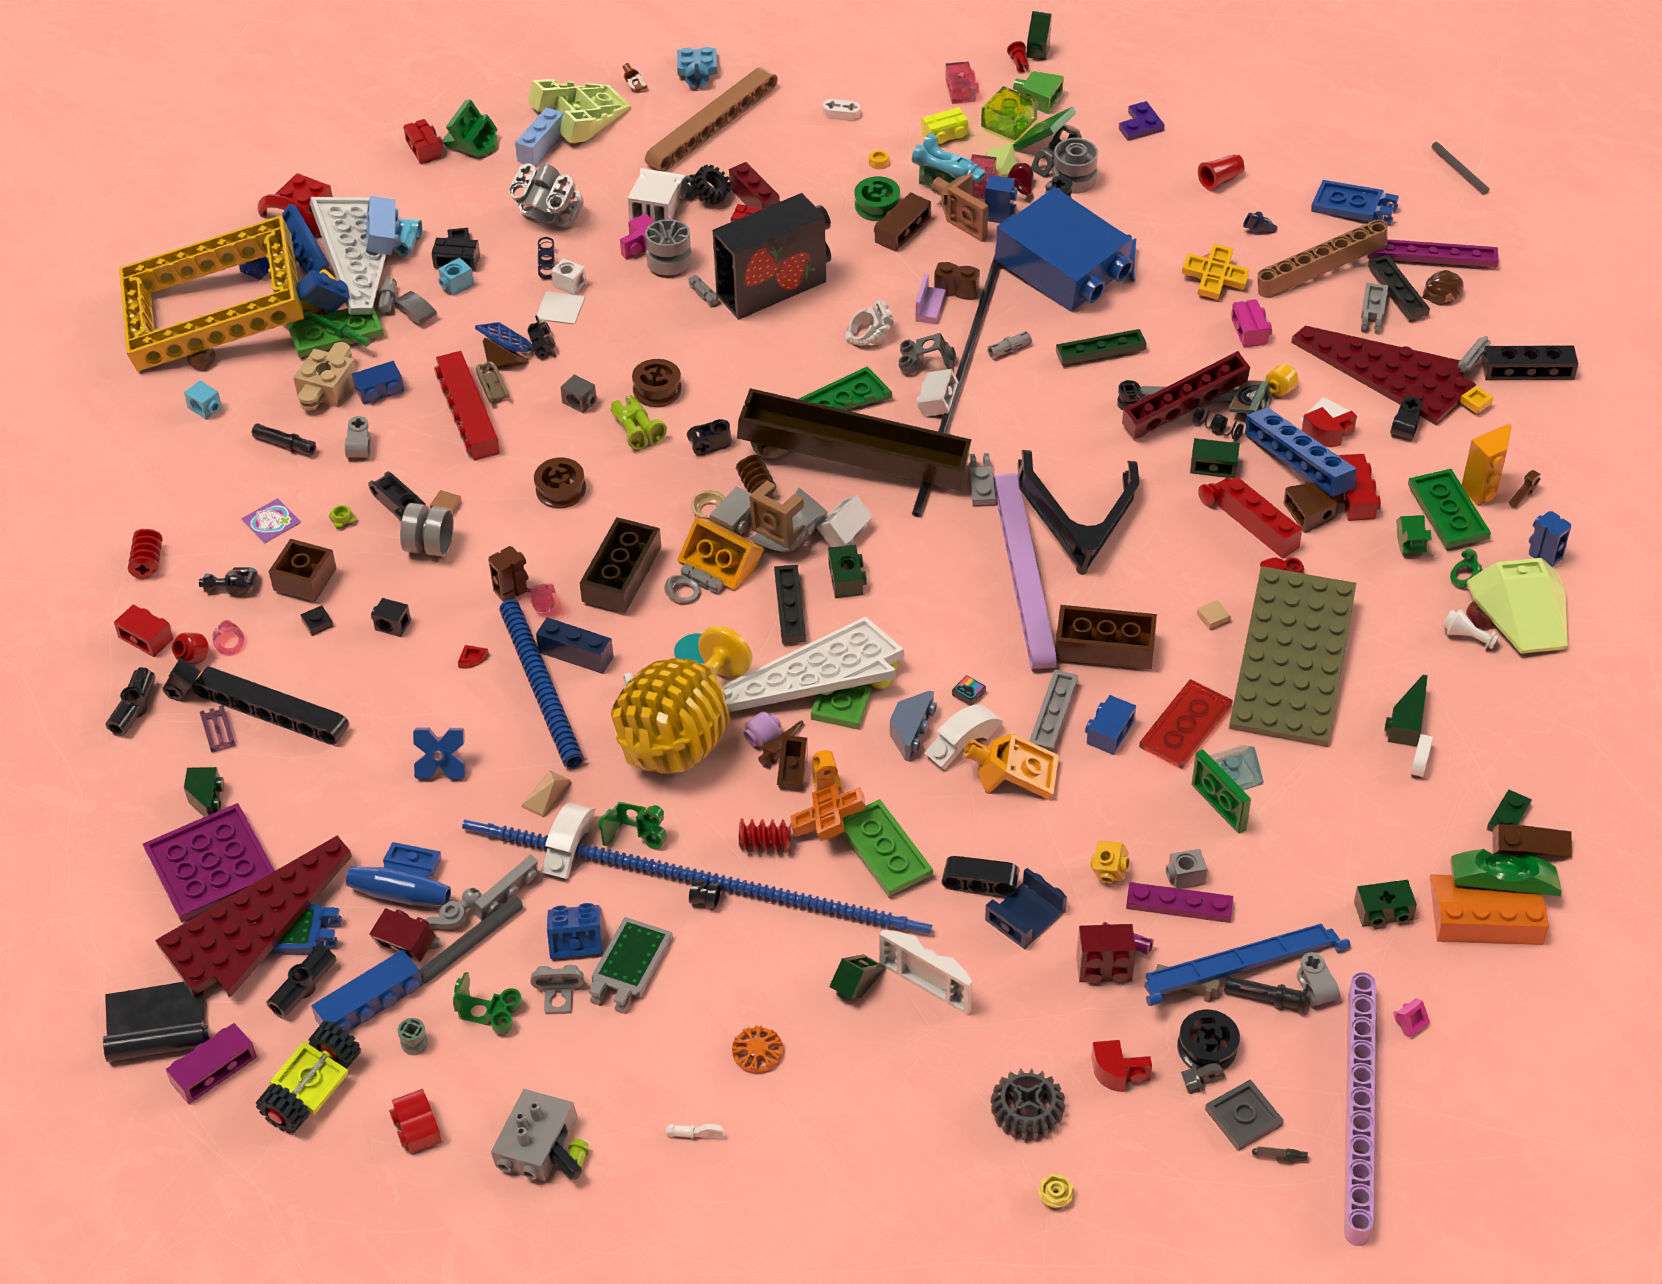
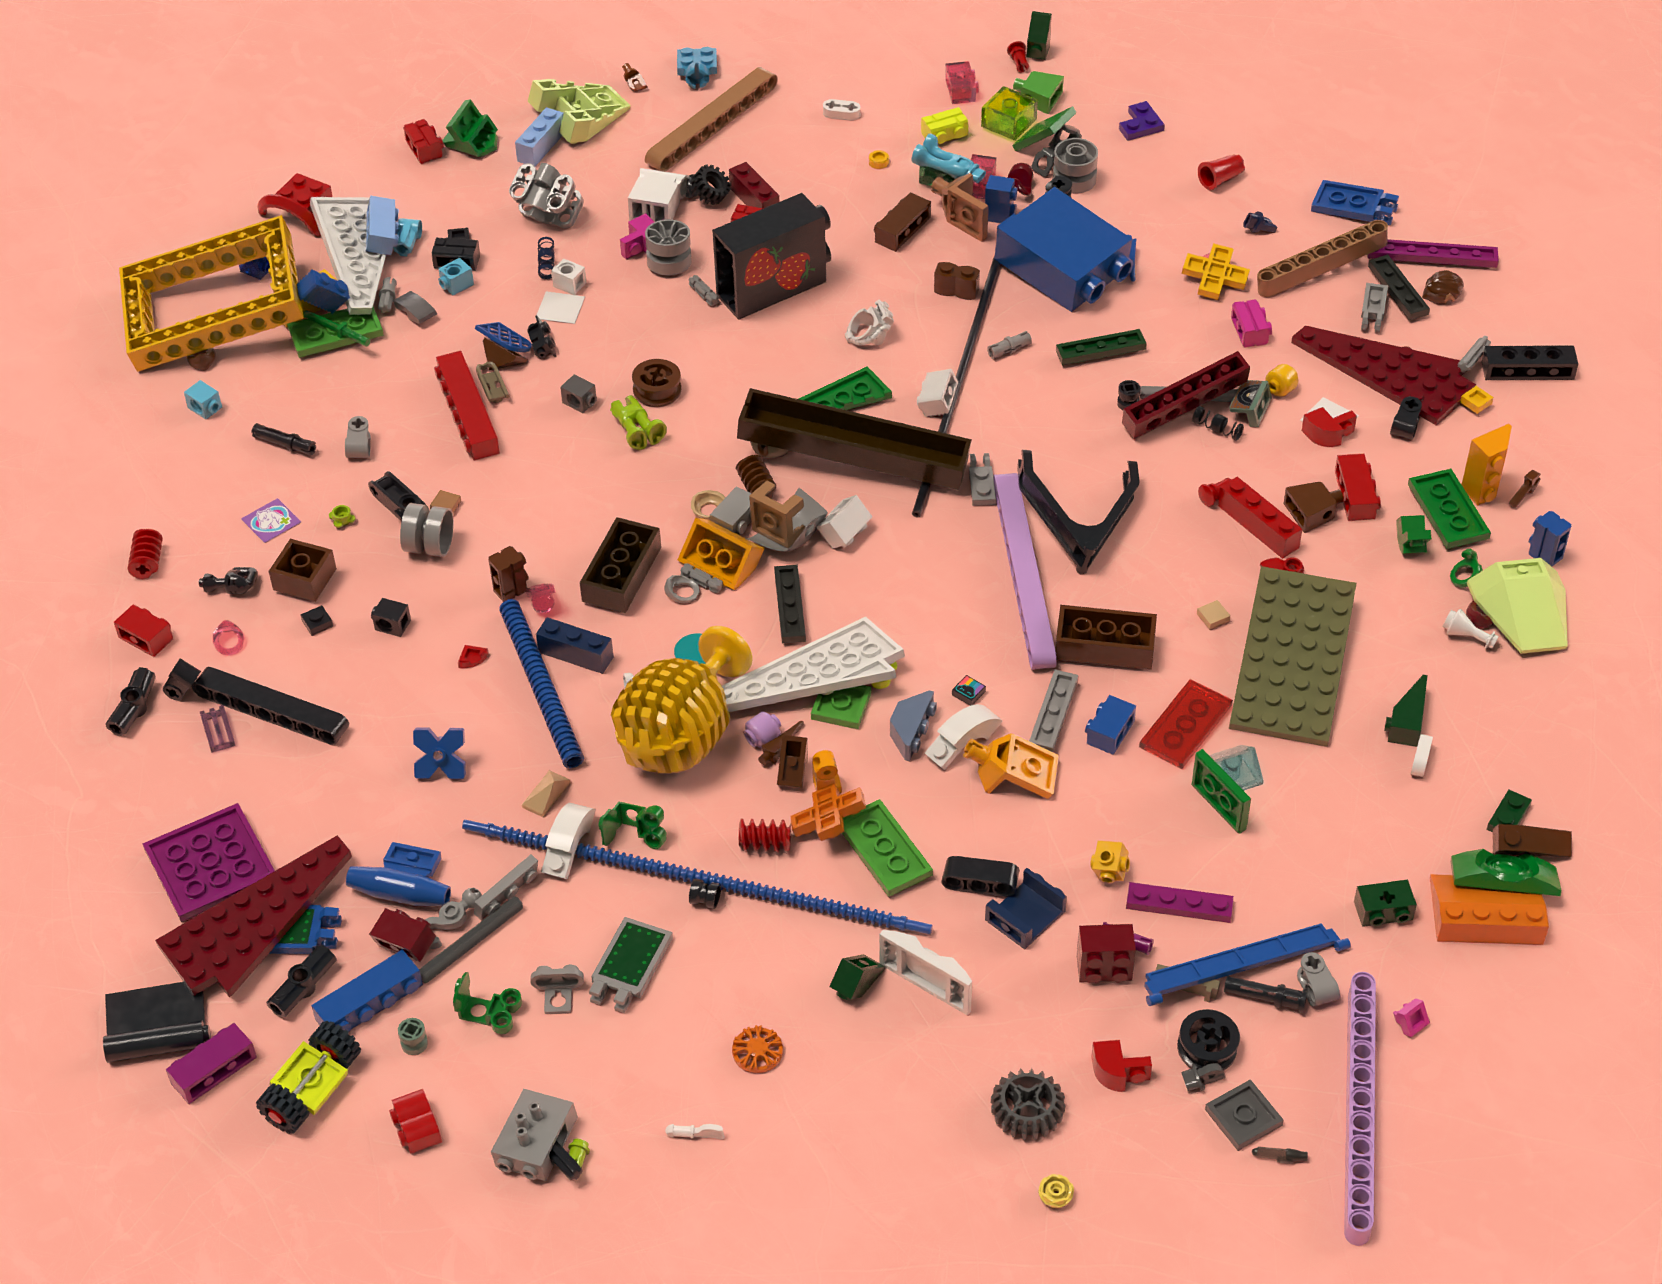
red head [172,632,209,664] -> none
dark green slope [184,767,224,817] -> none
blue wing [282,204,330,274] -> none
tan brick [293,342,356,411] -> none
blue brick [351,360,404,404] -> none
reddish brown wheel [534,457,586,508] -> none
blue bracket [547,903,603,959] -> none
black piece [686,419,732,455] -> none
dark green brick [828,545,867,598] -> none
green wheel [854,176,900,221] -> none
dark grey piece [899,333,956,375] -> none
lavender panel [915,274,946,324] -> none
yellowish green slope [985,143,1017,177] -> none
light grey brick [1166,849,1208,889] -> none
dark green brick [1190,438,1240,478] -> none
blue brick [1245,407,1357,497] -> none
dark grey bar [1431,141,1490,194] -> none

